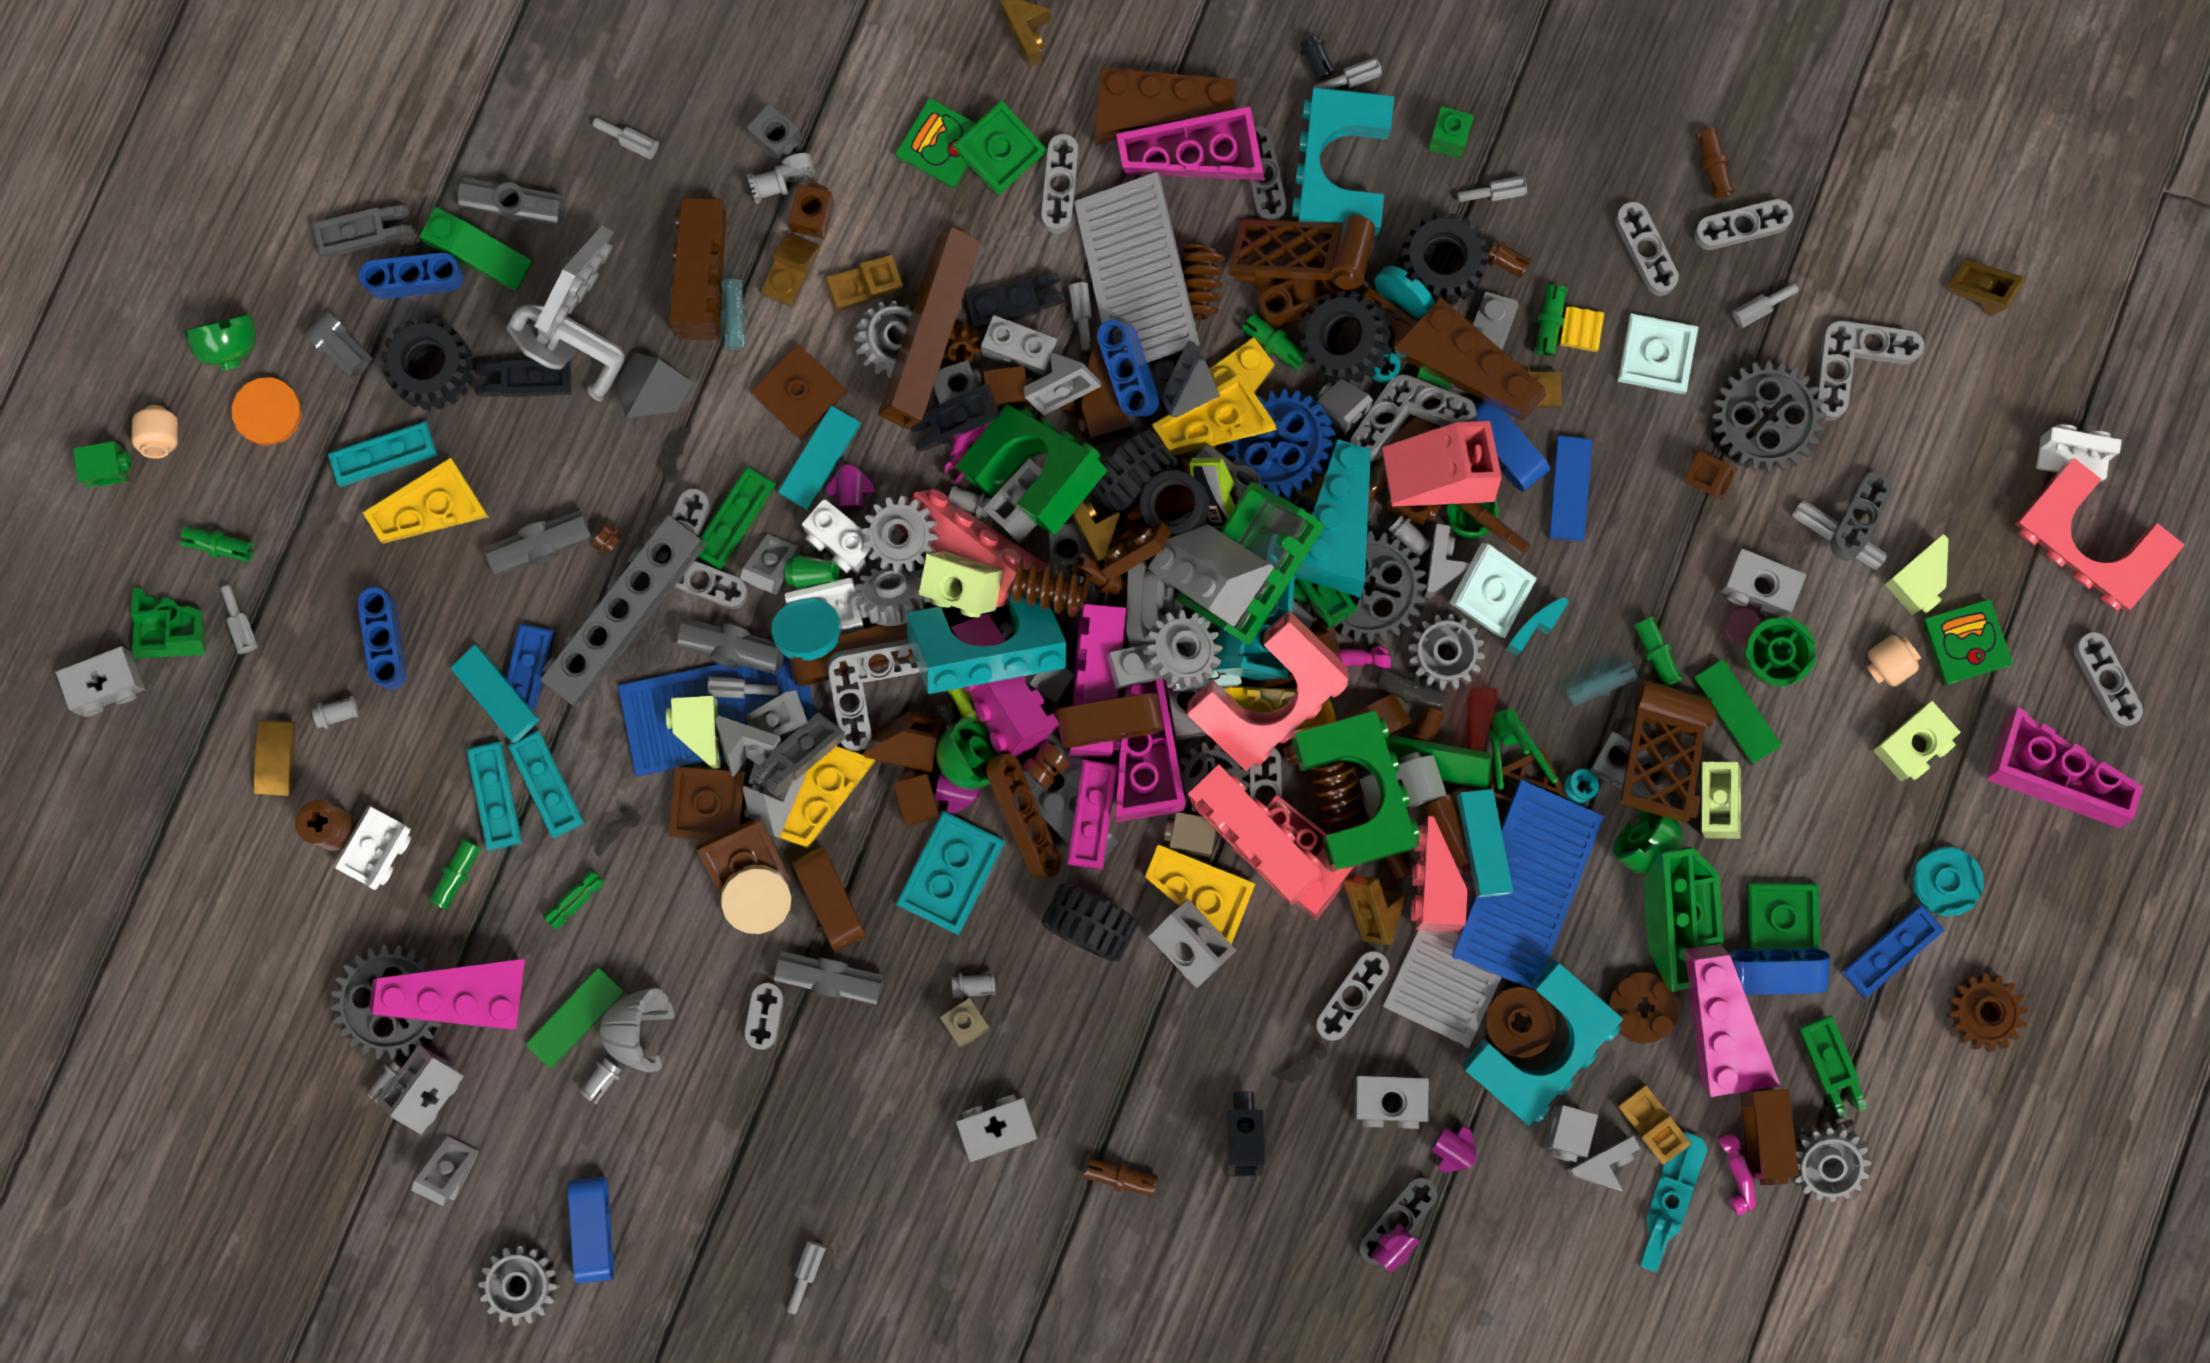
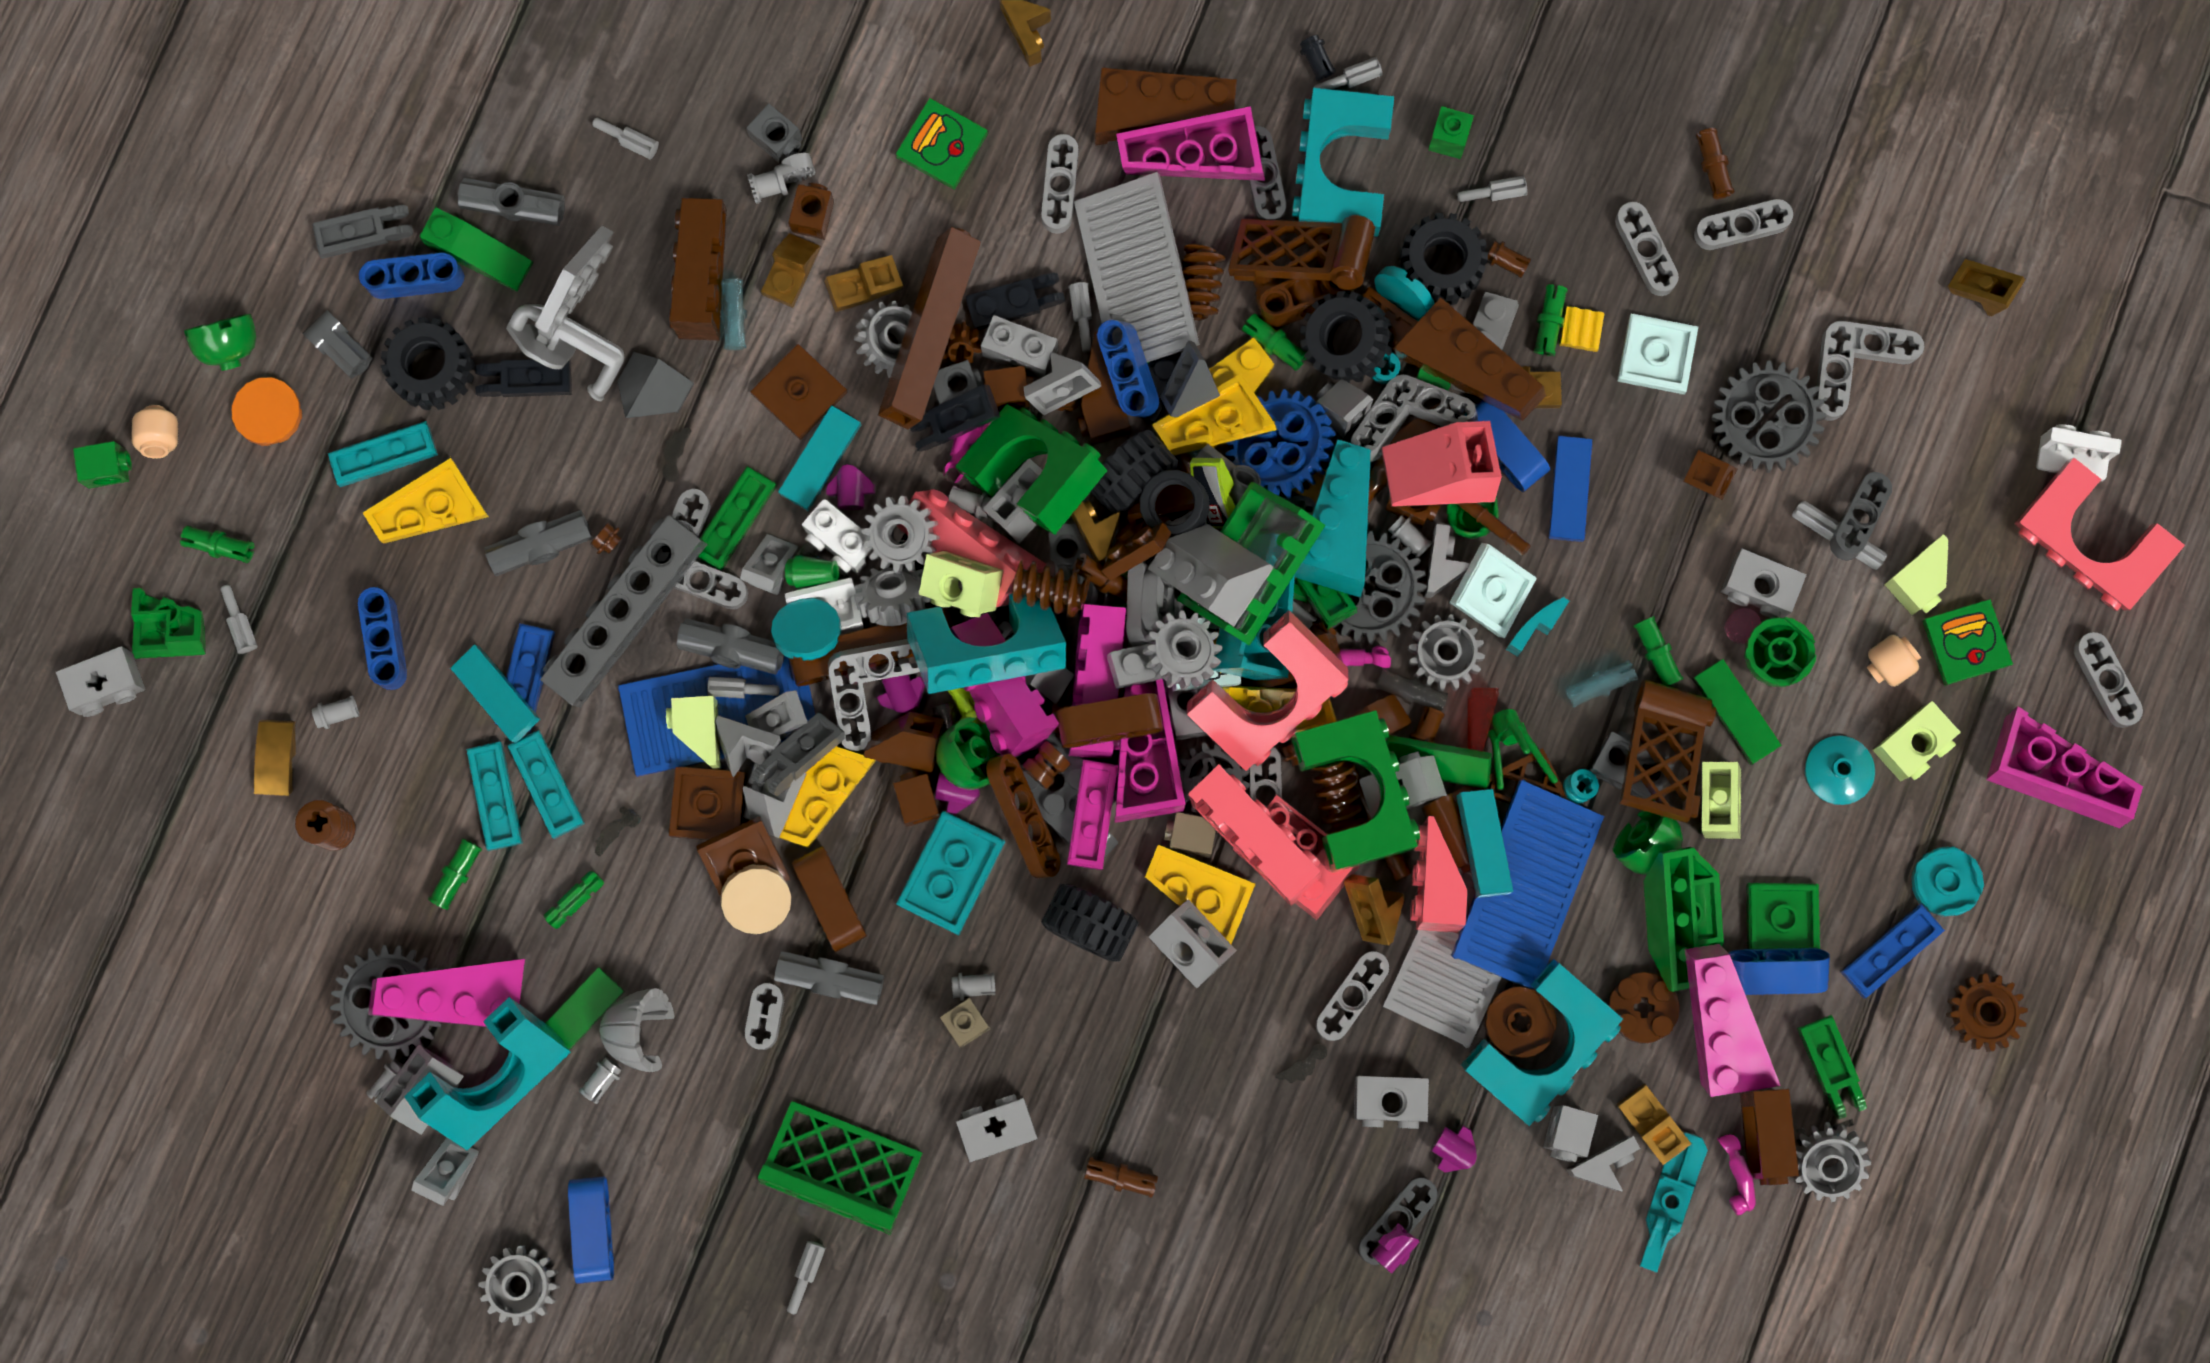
white bracket [333,805,411,890] -> none
green tile [952,100,1048,197] -> none
black torso [1226,1091,1265,1177] -> none
light grey axle [1732,283,1799,328] -> none
none -> teal arch [404,997,571,1151]
none -> green fence [758,1101,923,1235]
none -> magenta piece [877,675,925,714]
none -> teal dish [1805,736,1875,805]

